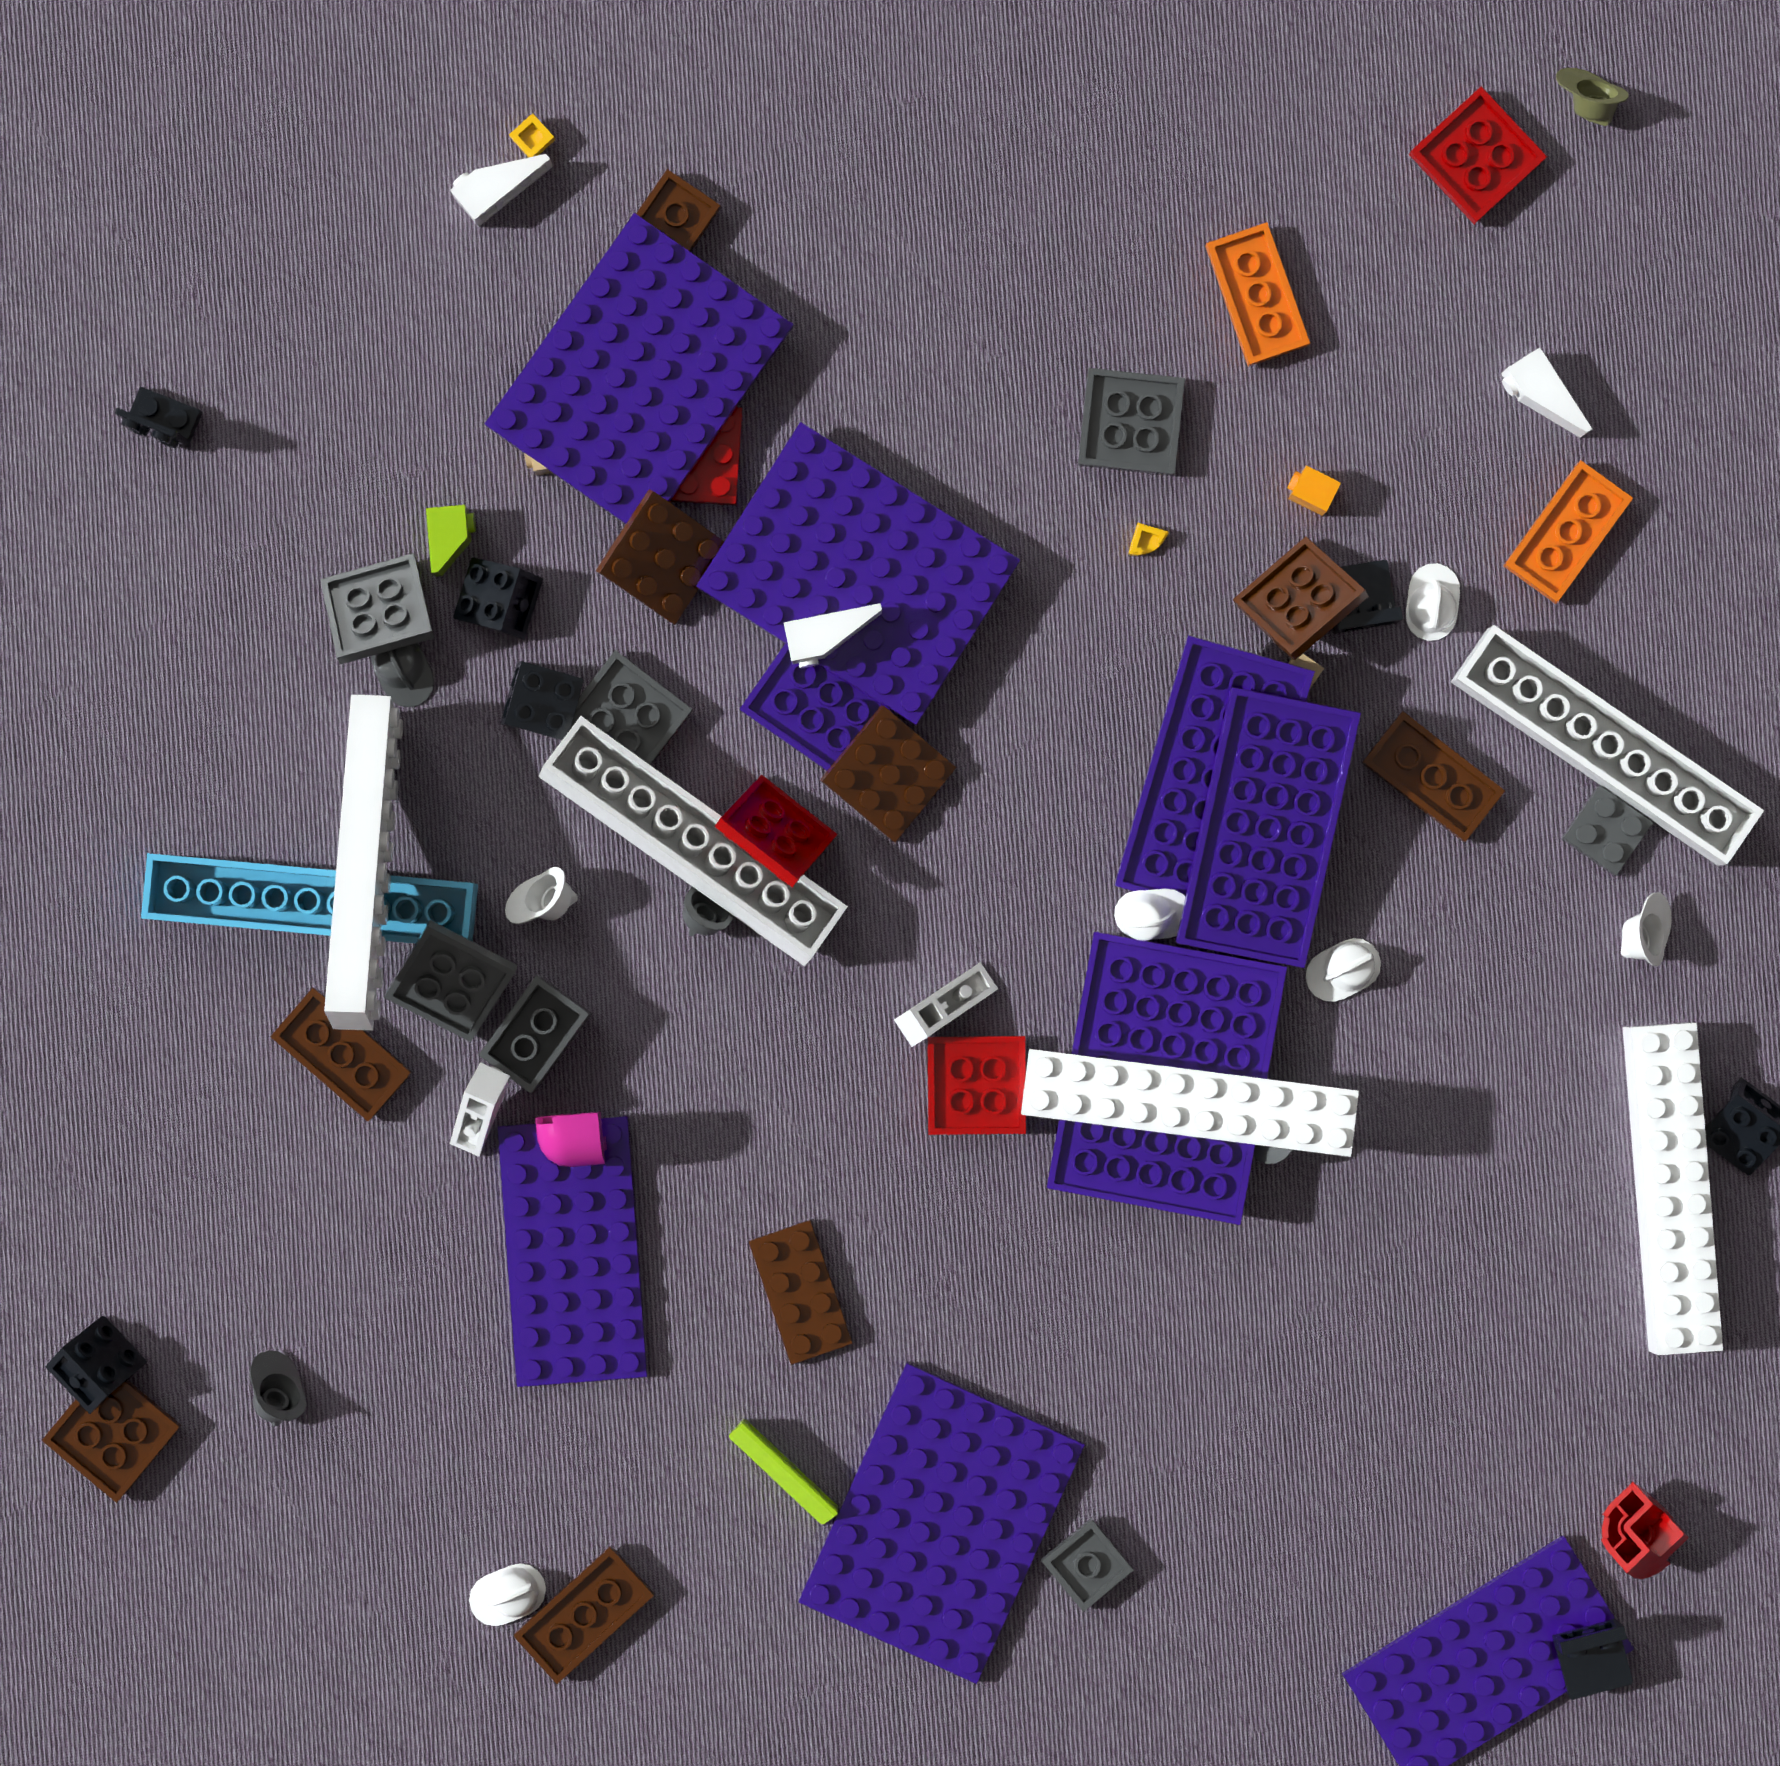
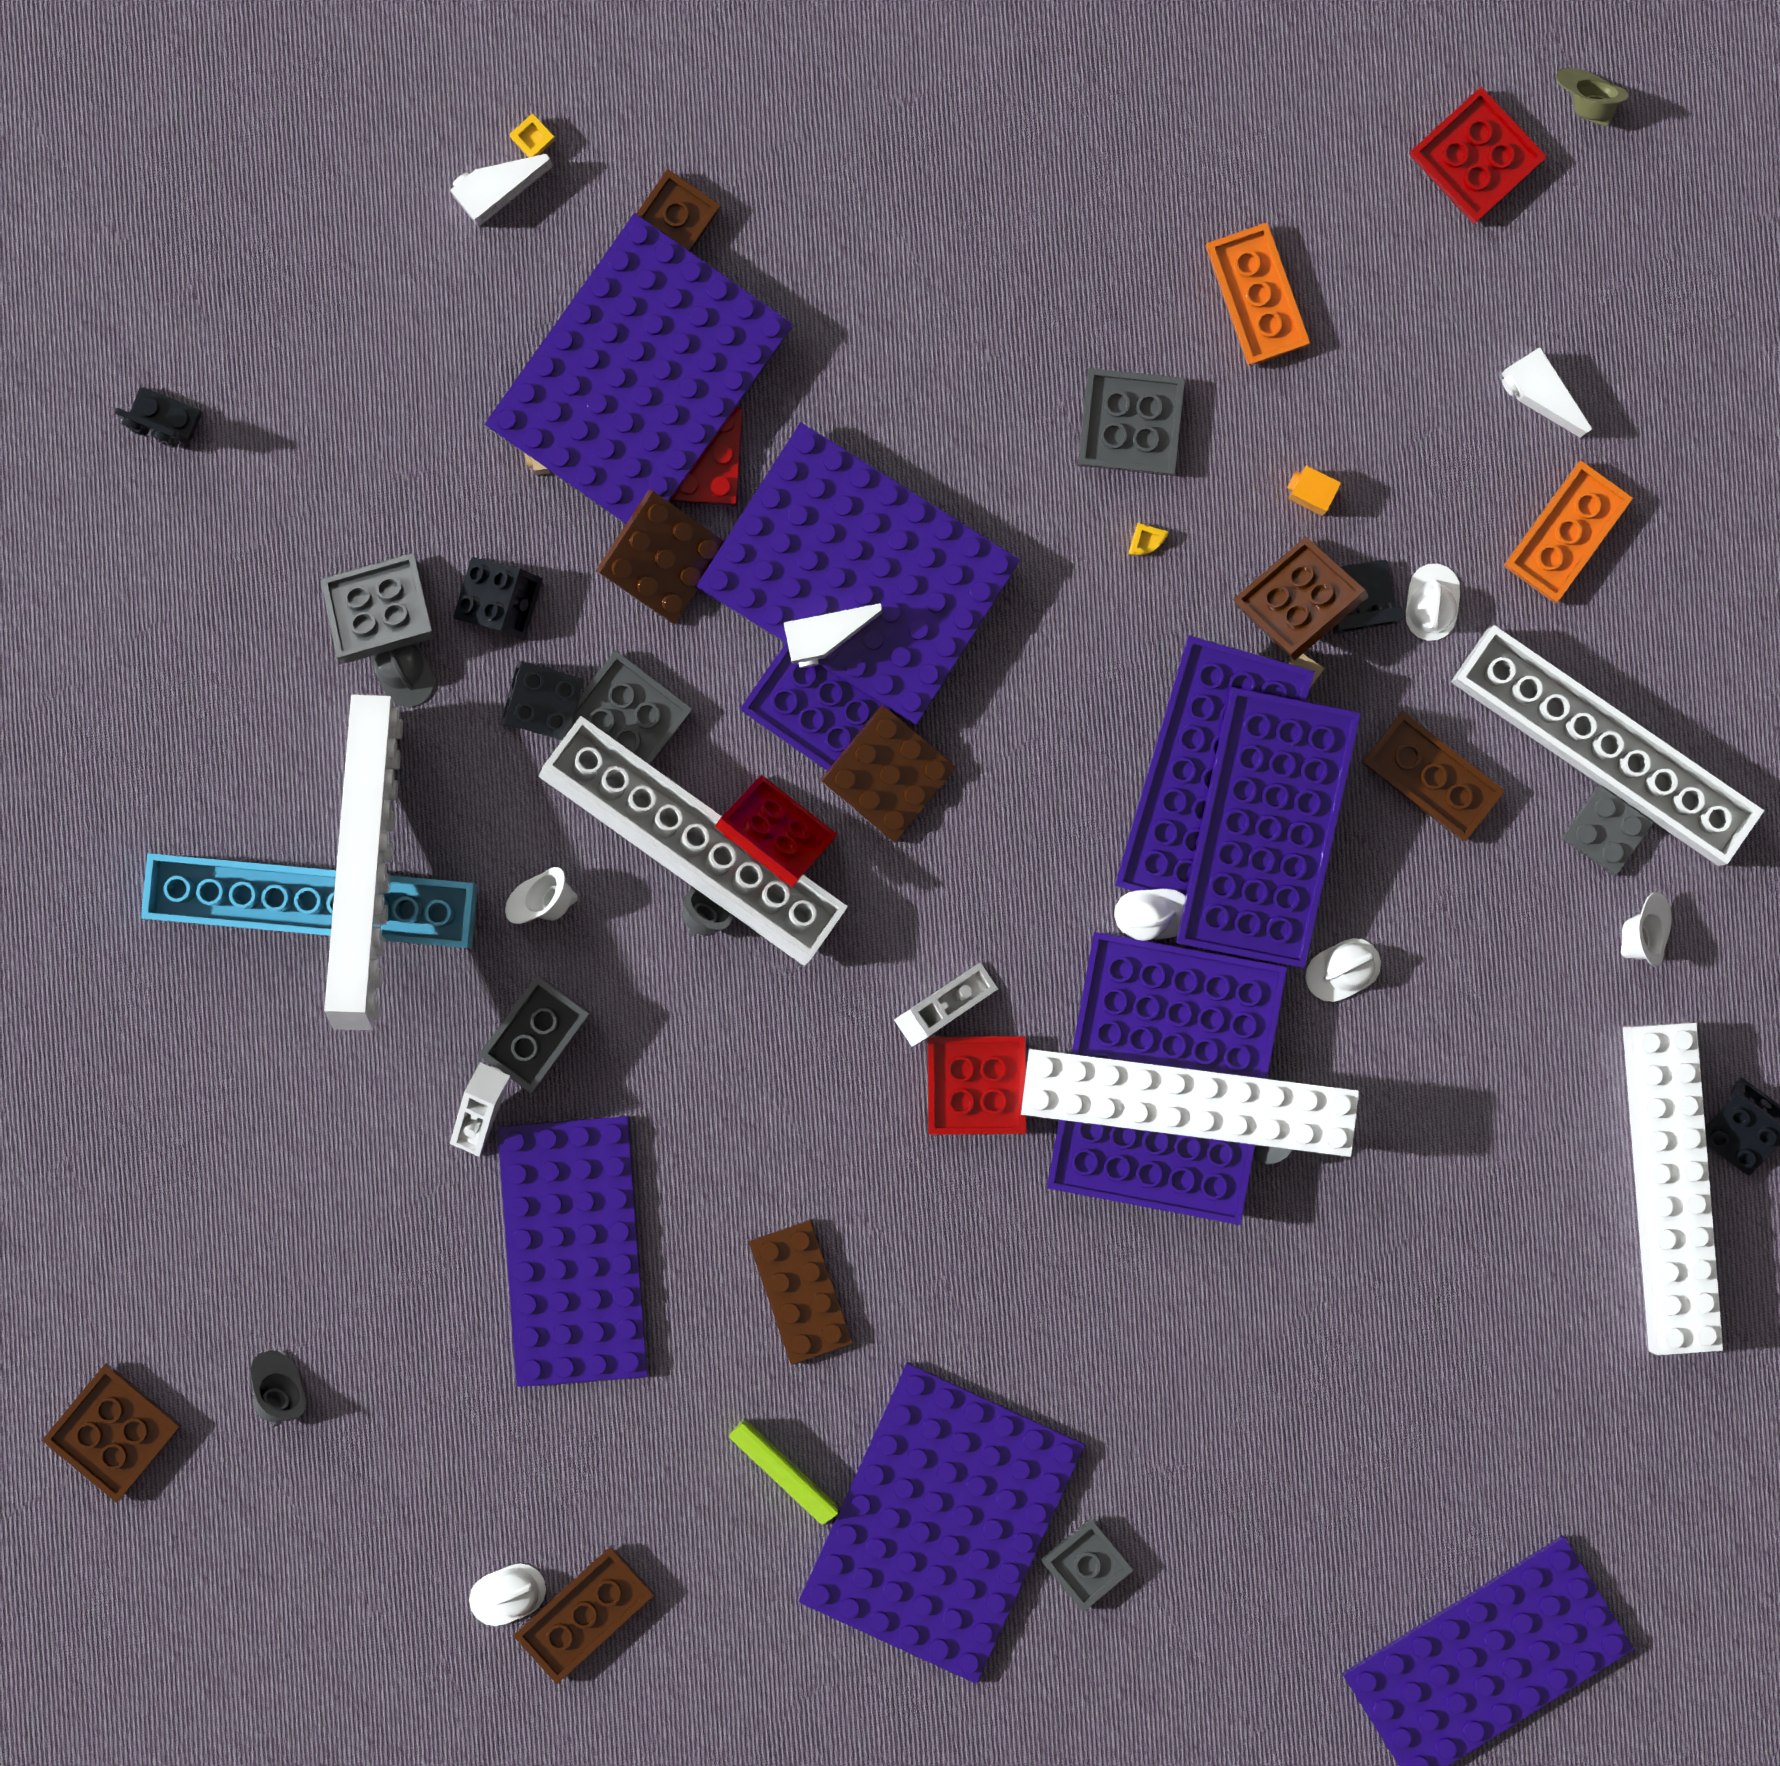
black bracket [45,1316,147,1414] -> none
reddish brown plate [270,987,413,1122] -> none
dark grey plate [384,920,517,1042] -> none
lime slope [426,505,476,577] -> none
dark pink brick [535,1112,607,1167] -> none
black bracket [1552,1619,1633,1700] -> none
red brick [1601,1482,1689,1579] -> none

